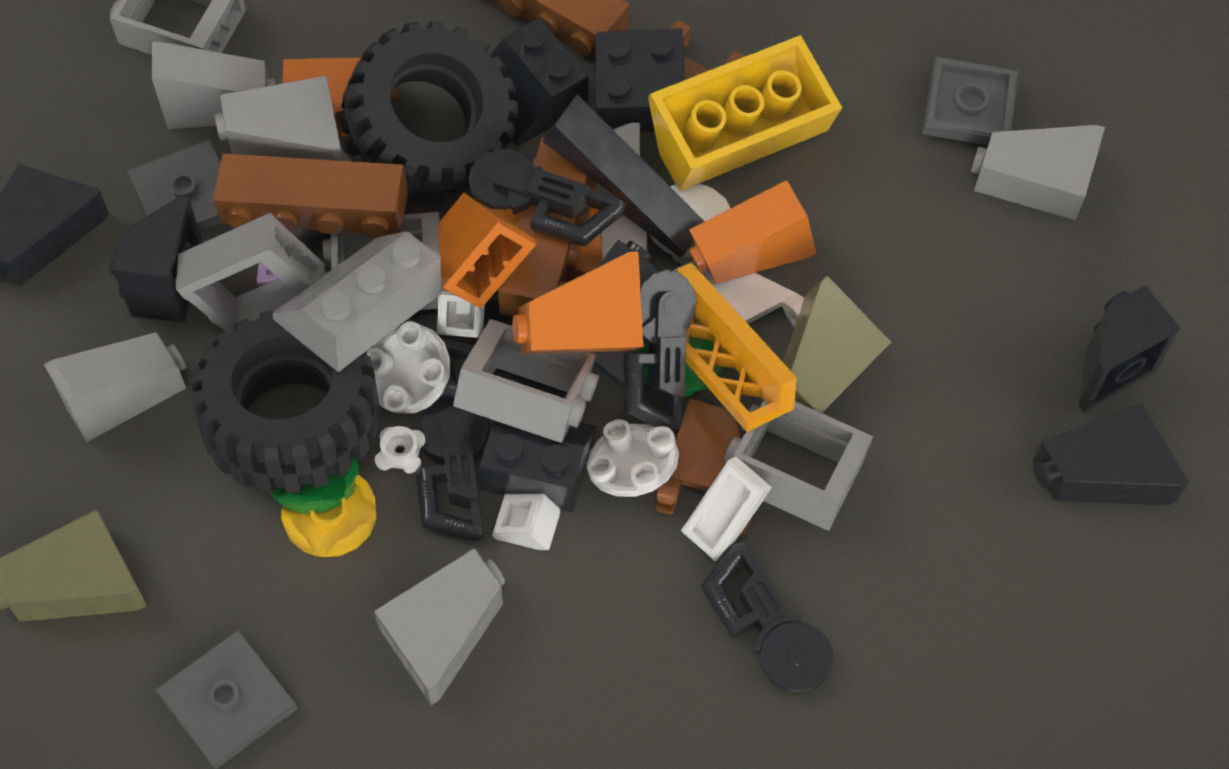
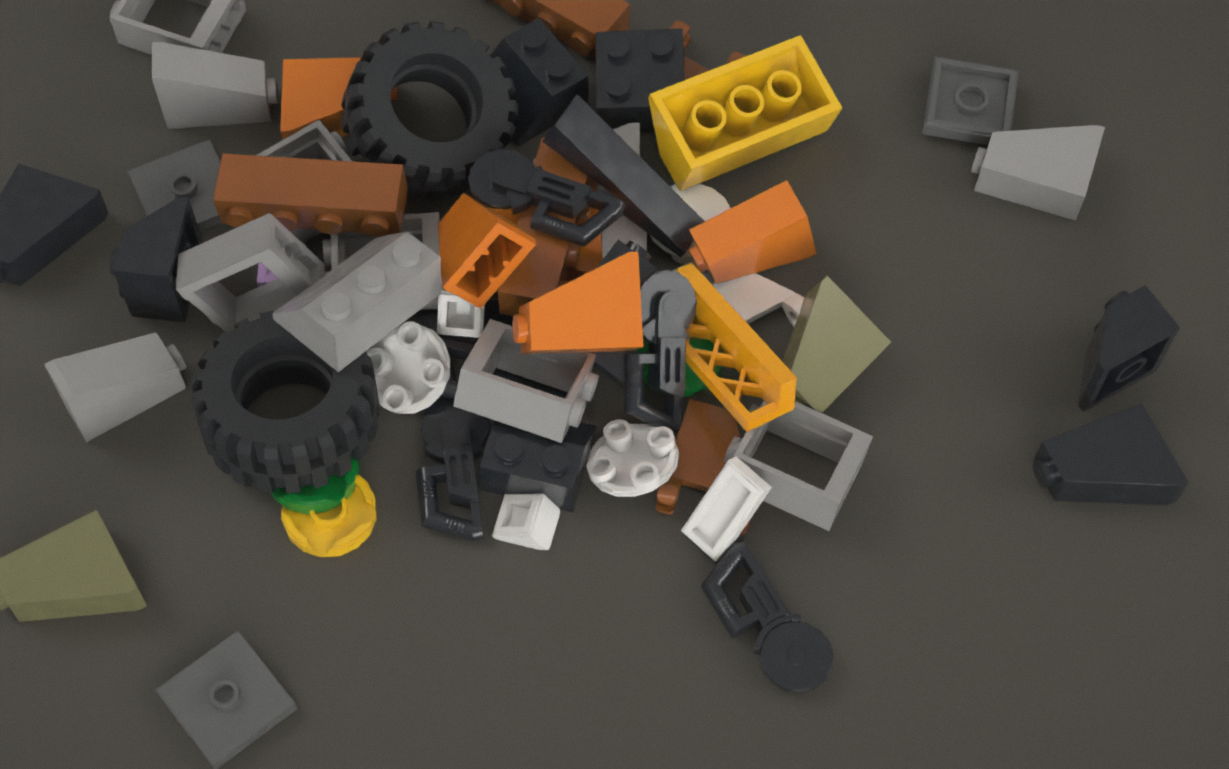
light grey slope [215,76,343,161] -> none
light grey slope [374,549,505,705] -> none
white plate [375,426,426,474] -> none

